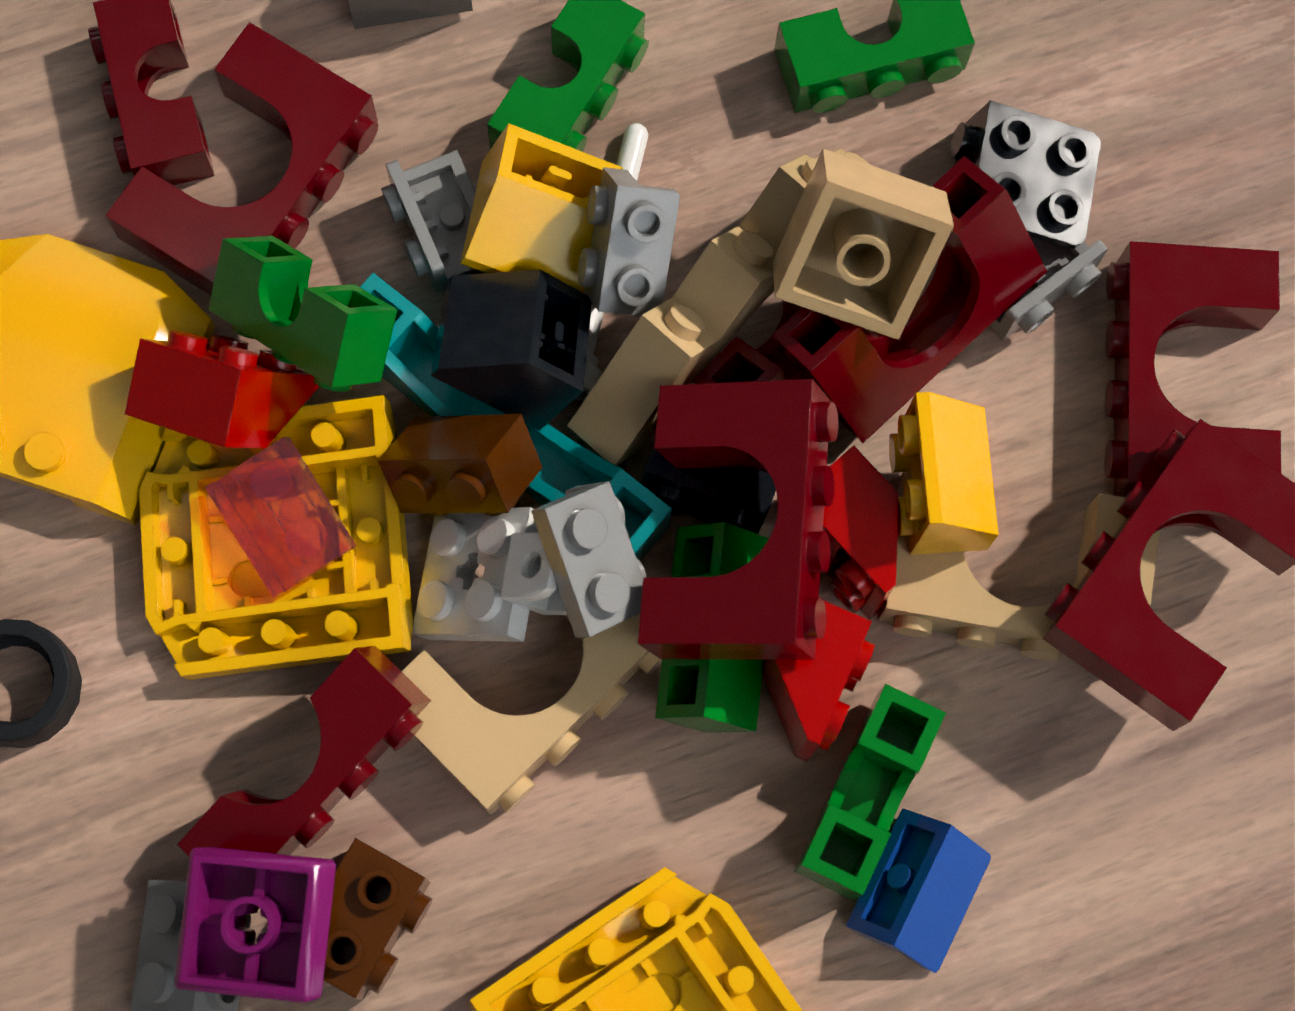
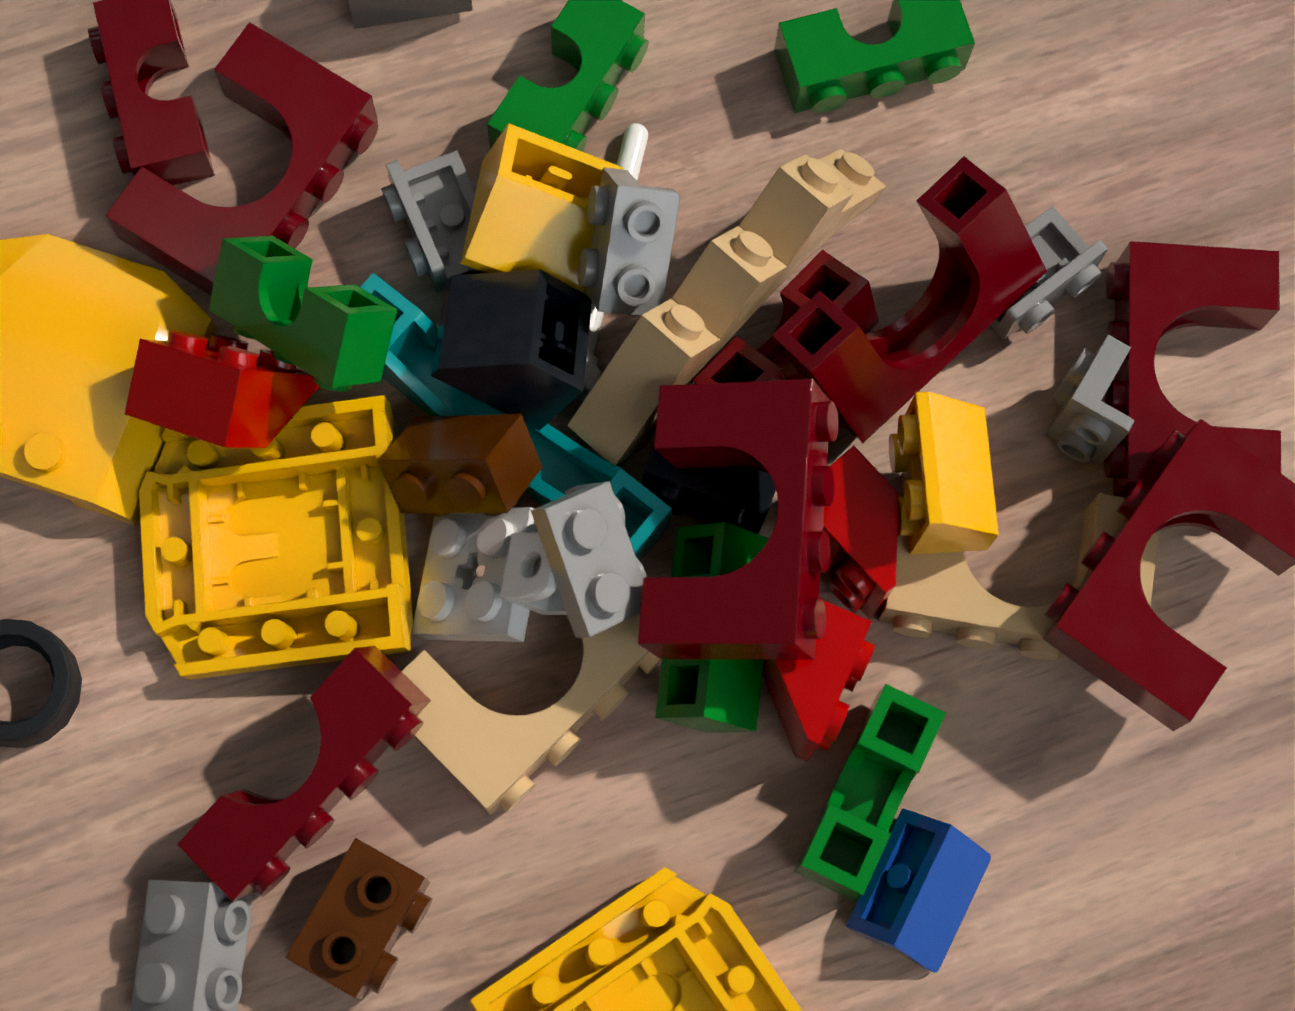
magenta brick [174,847,336,1003] -> none
clear pink plate [205,437,357,598] -> none
tan brick [772,148,954,340] -> none
bracket [949,100,1101,249] -> none
none -> light grey bracket [1045,335,1134,464]

